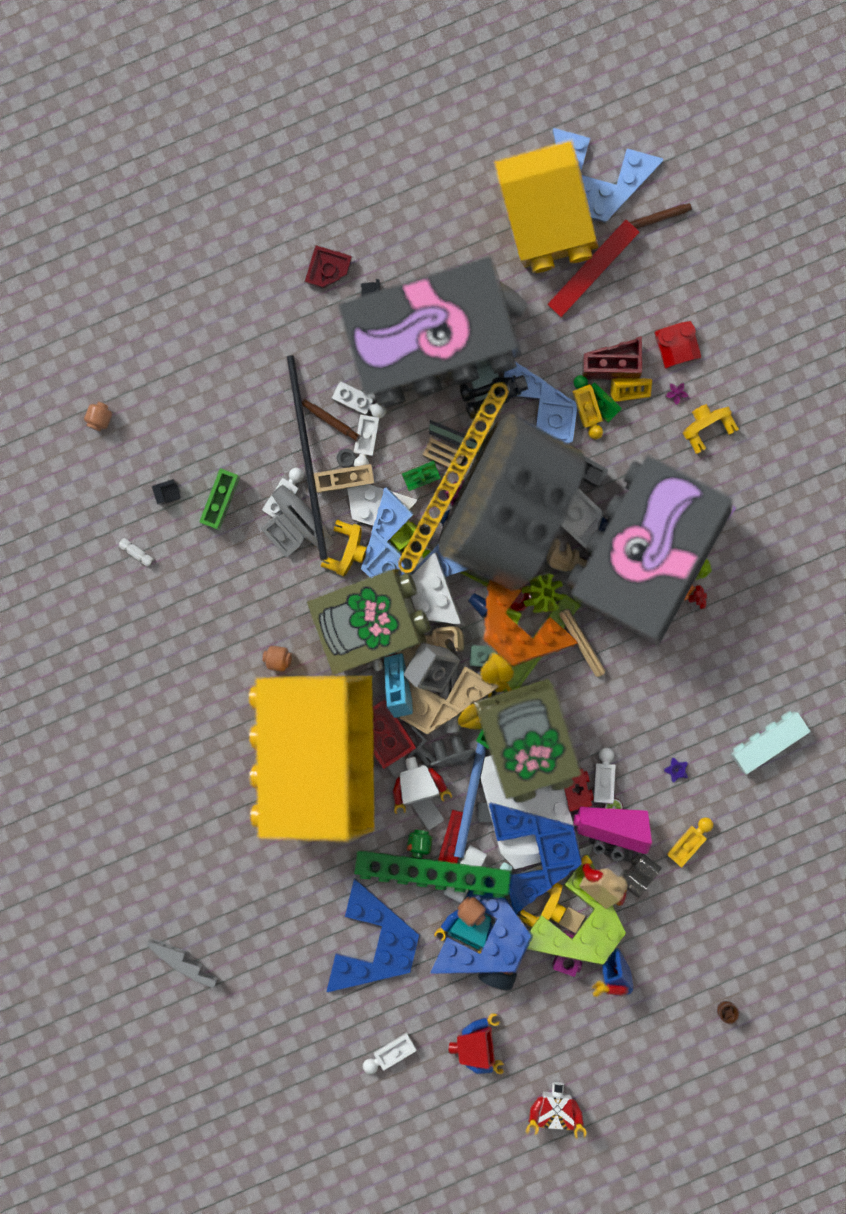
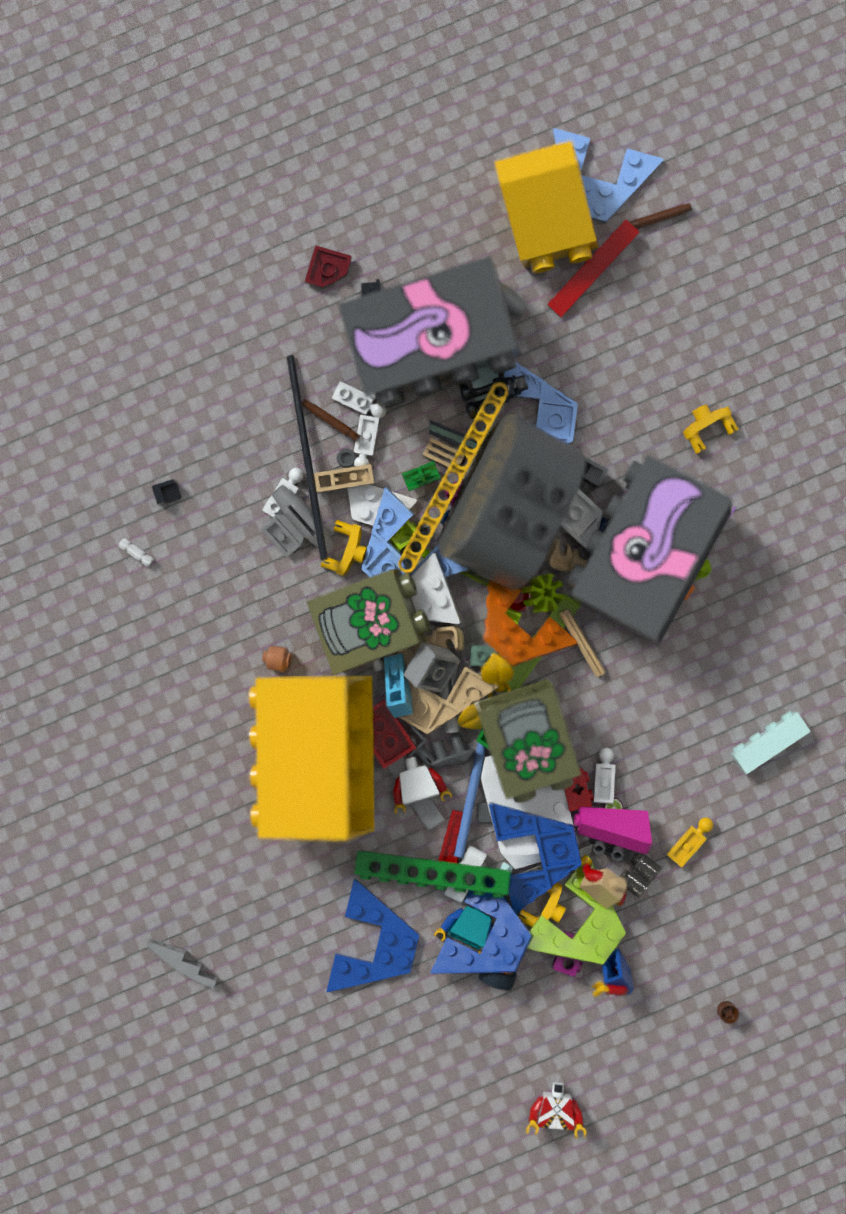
nougat head [84,402,112,432] -> none
bright green brick [199,468,240,530] -> none
white plate [363,1033,417,1074] -> none
green head [406,829,433,858] -> none
red torso [448,1013,504,1074] -> none
nougat head [457,897,486,926] -> none
dark blue cone [468,593,488,618] -> none
tan tile [559,906,585,933] -> none
yellow plate [572,384,603,440] -> none
green plate [573,375,622,423] -> none
dark red wedge [582,336,642,380] -> none
yellow slope [610,378,653,402] -> none
red slope [654,321,702,369] -> none
dark purple plate [664,758,688,783] -> none
magenta plant [665,383,688,405] -> none
red plant [688,585,707,609] -> none

